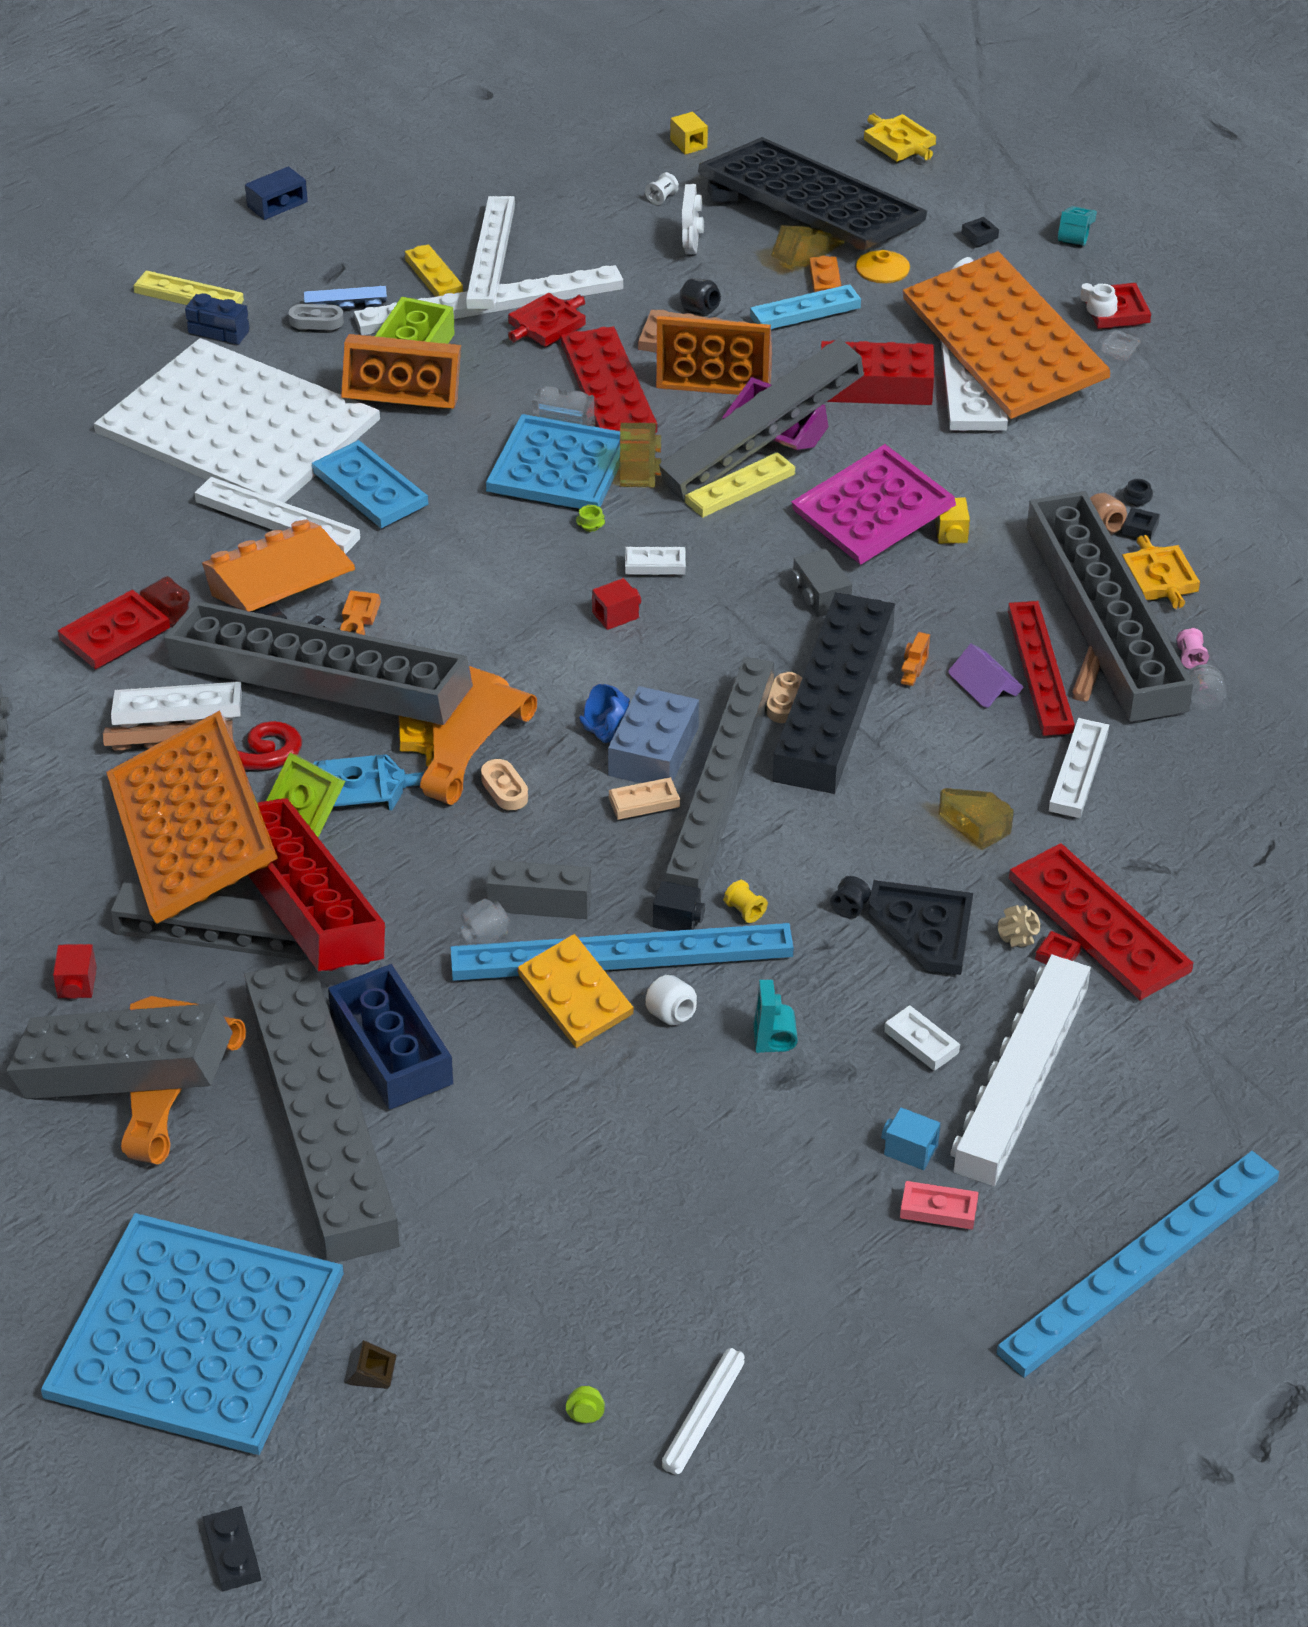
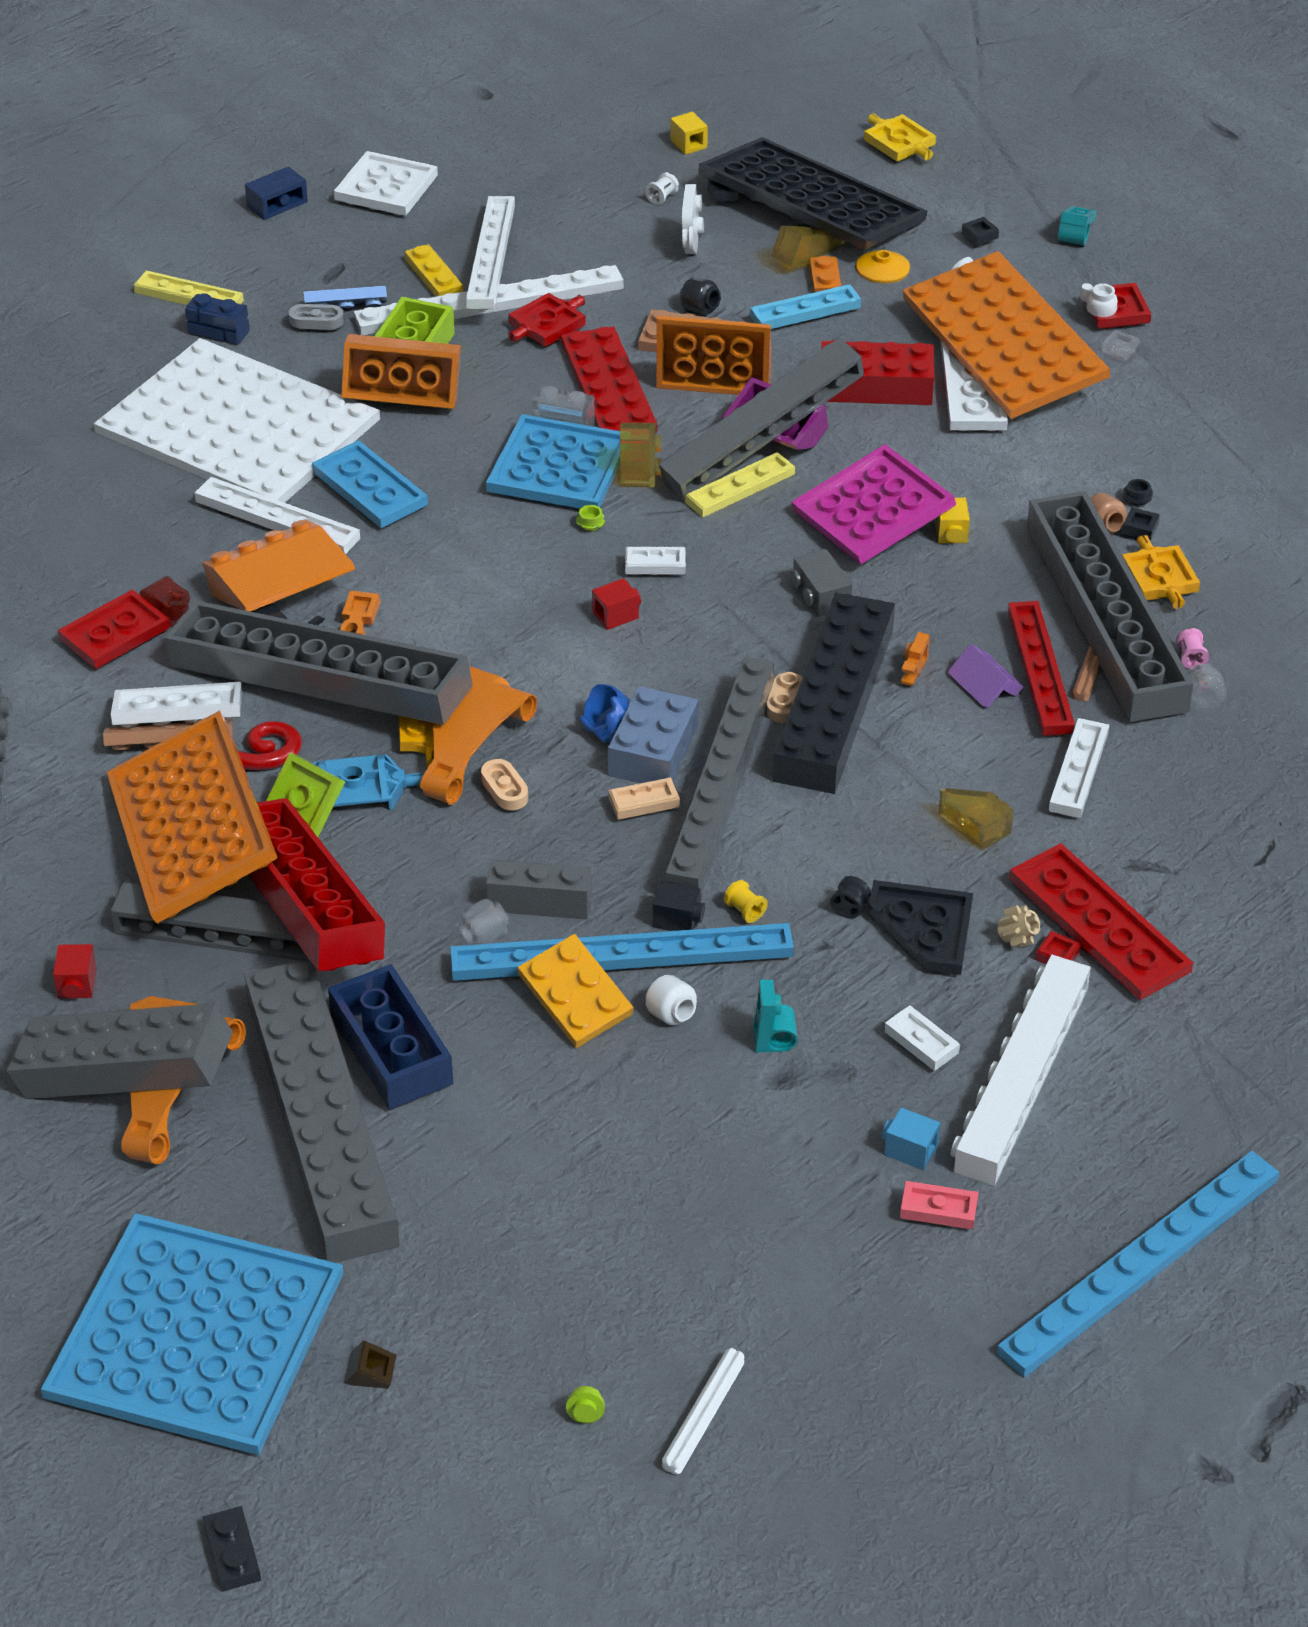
none -> white plate [334,151,438,216]

